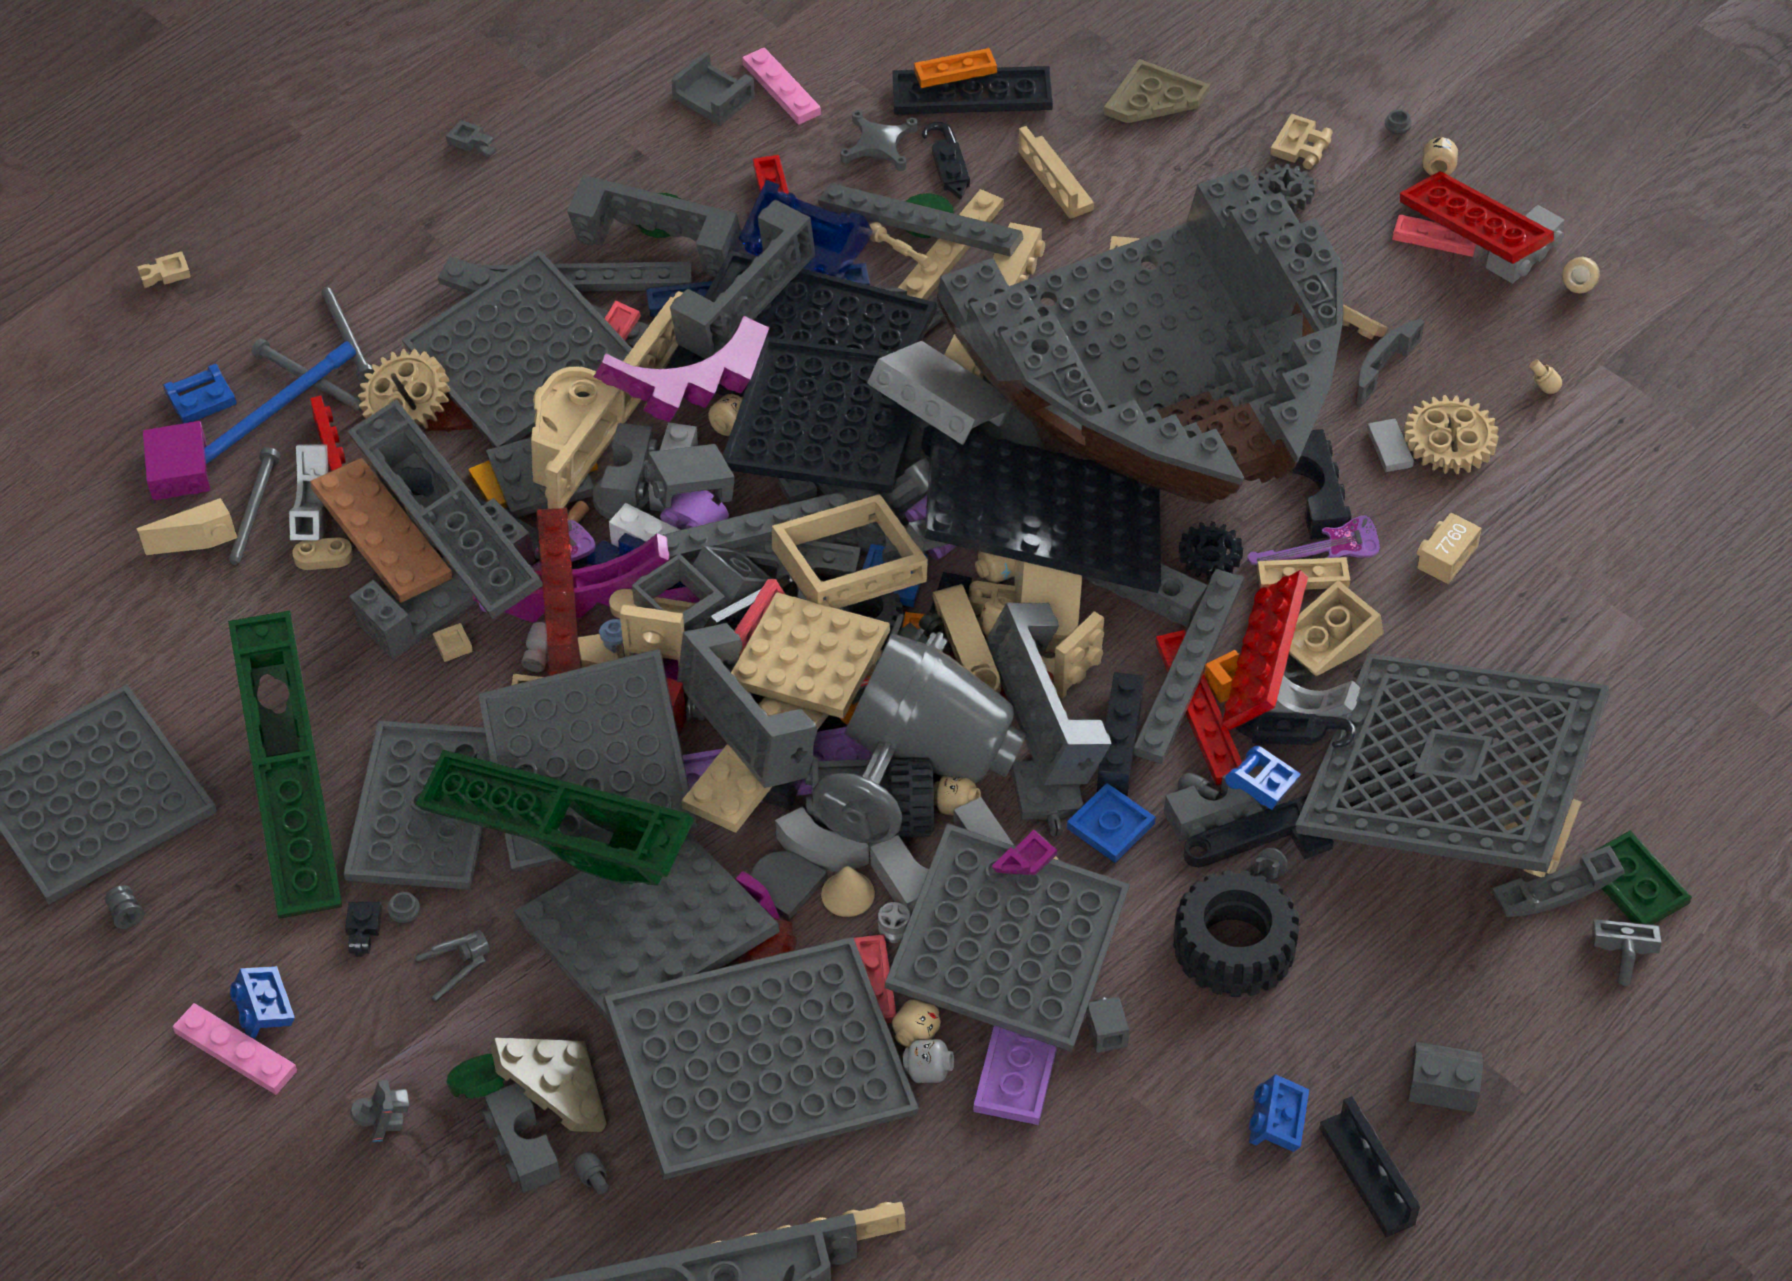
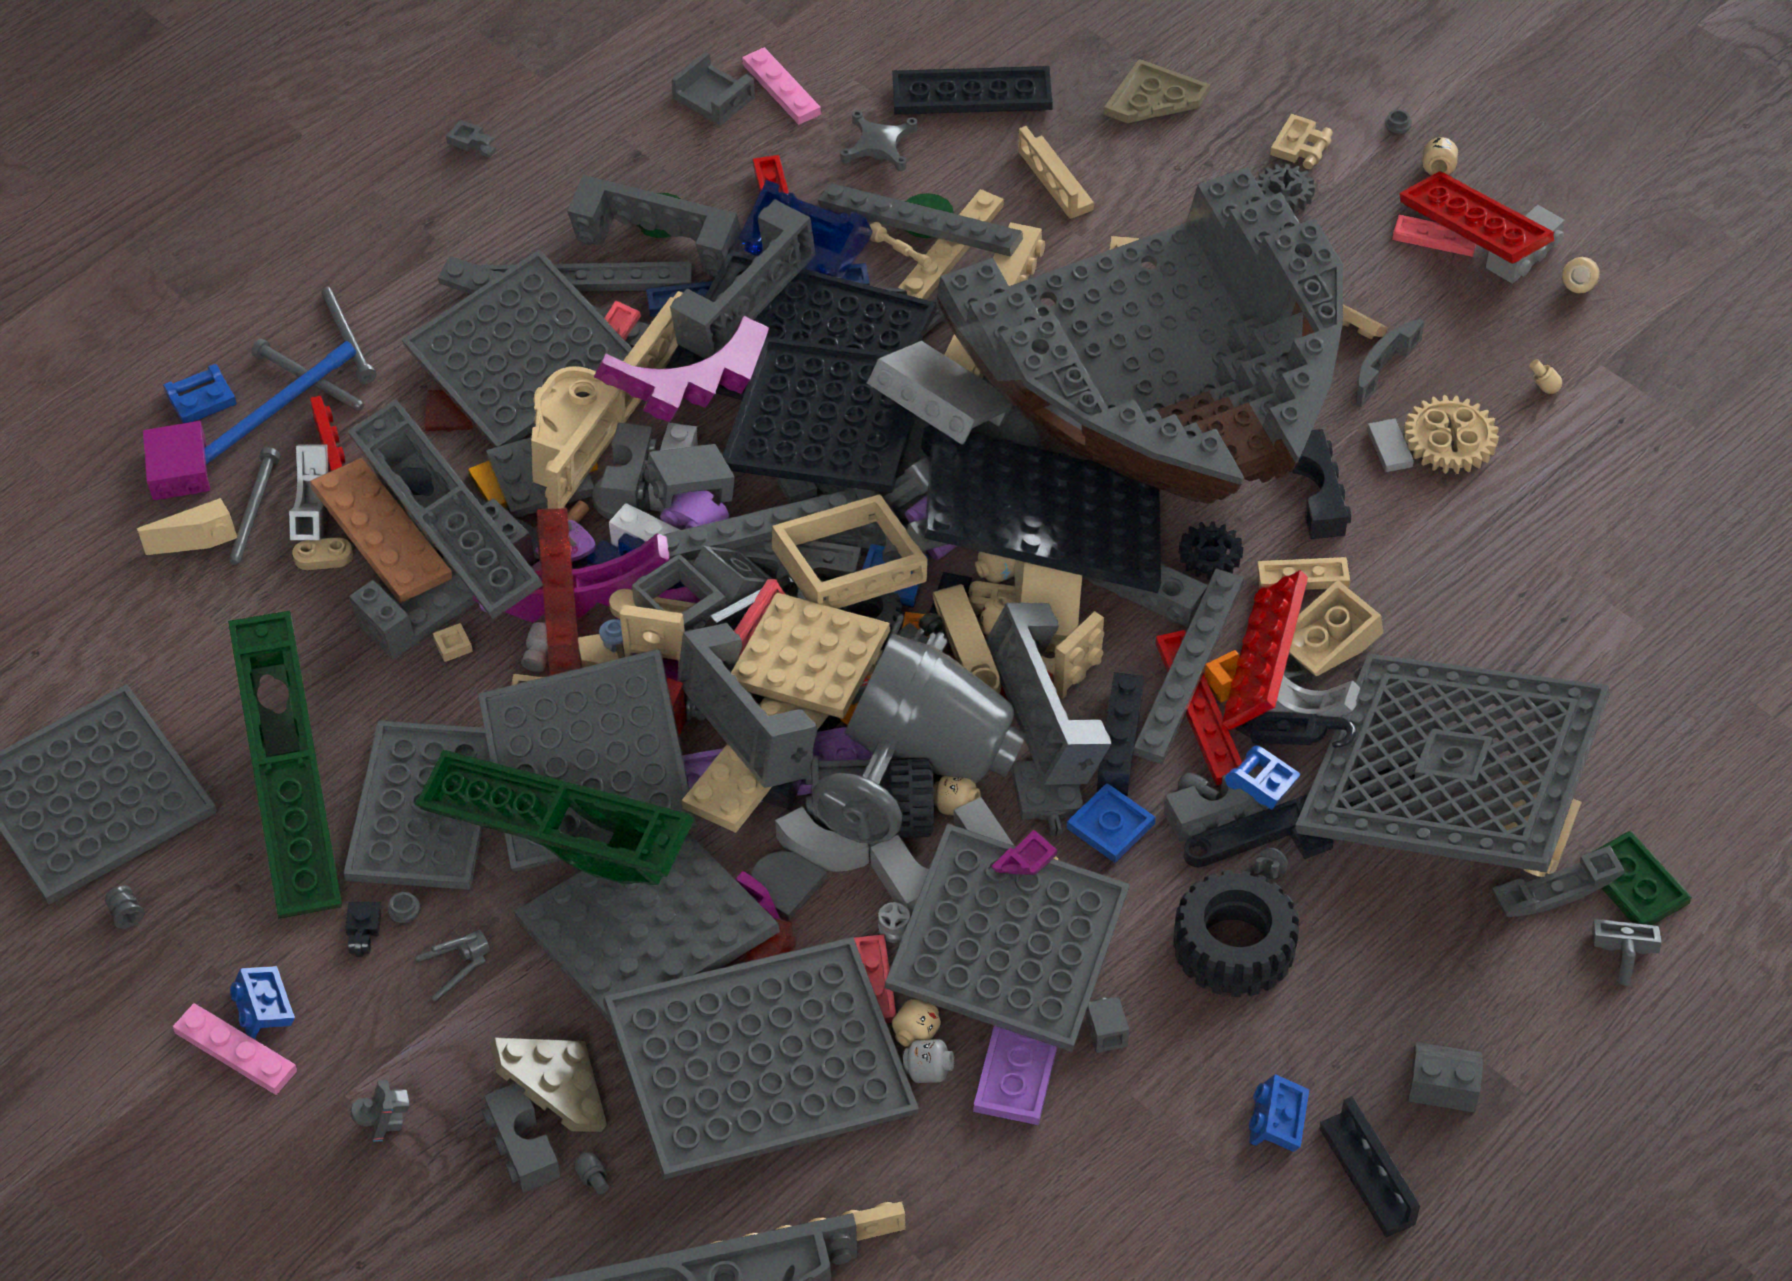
tan plate [137,251,191,288] -> none
tan gear [358,349,450,429] -> none
dark green tile [446,1054,511,1099] -> none
tan head [708,394,743,436] -> none
tan hat [821,866,875,917] -> none
orange plate [914,48,997,88] -> none
black plate [922,122,970,199] -> none
medium lavender piece [1247,515,1380,565] -> none
tan brick [1417,513,1482,584] -> none

